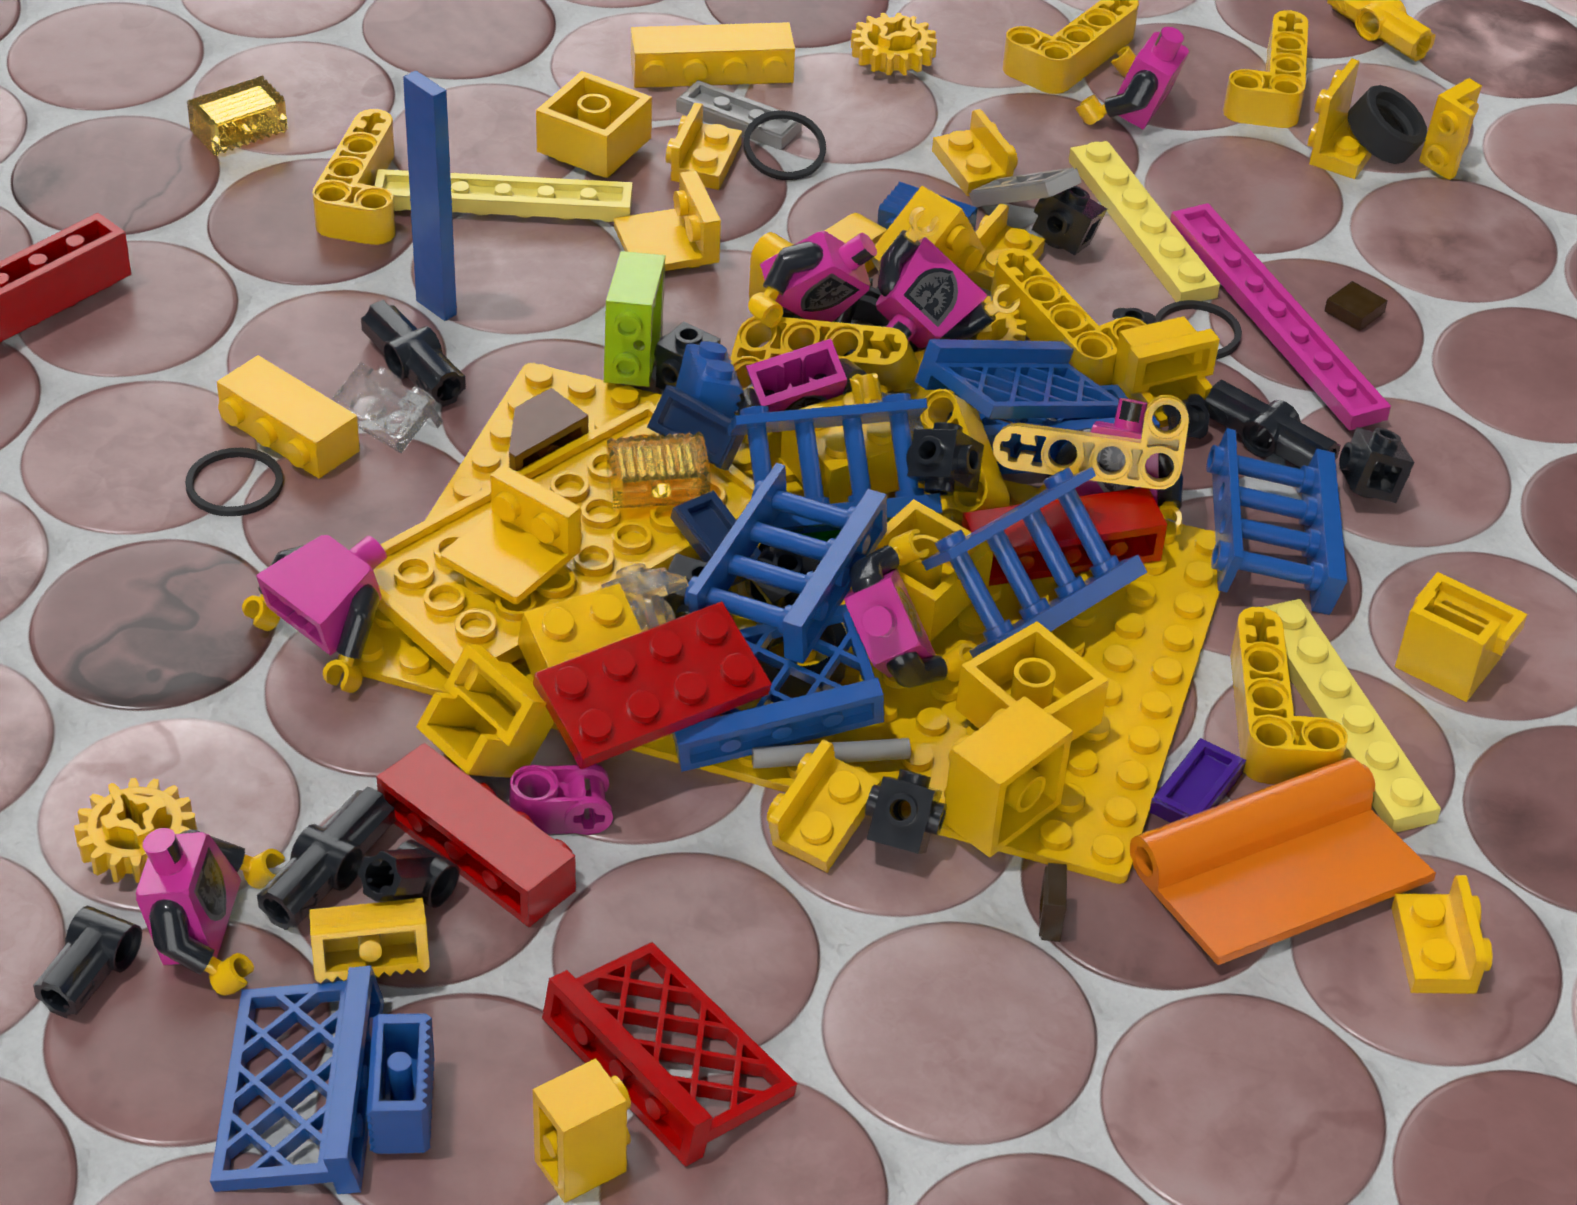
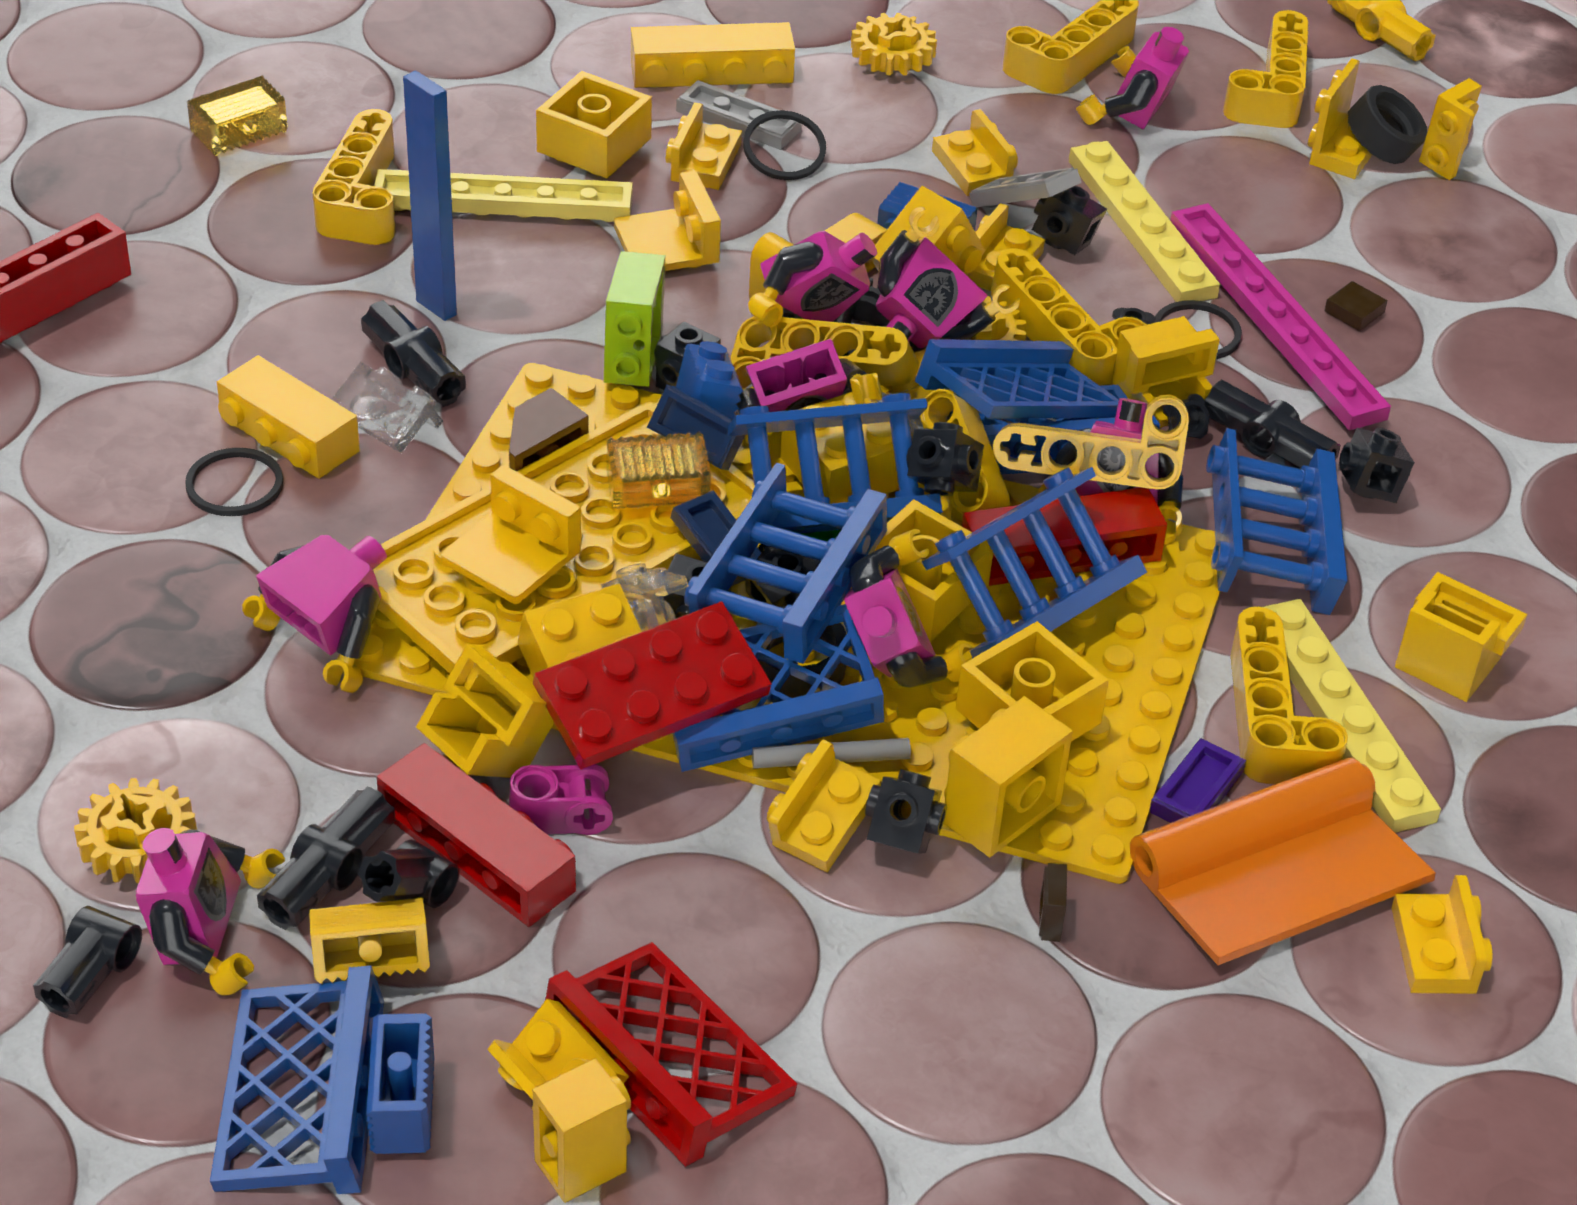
none -> yellow bracket [487,999,629,1110]

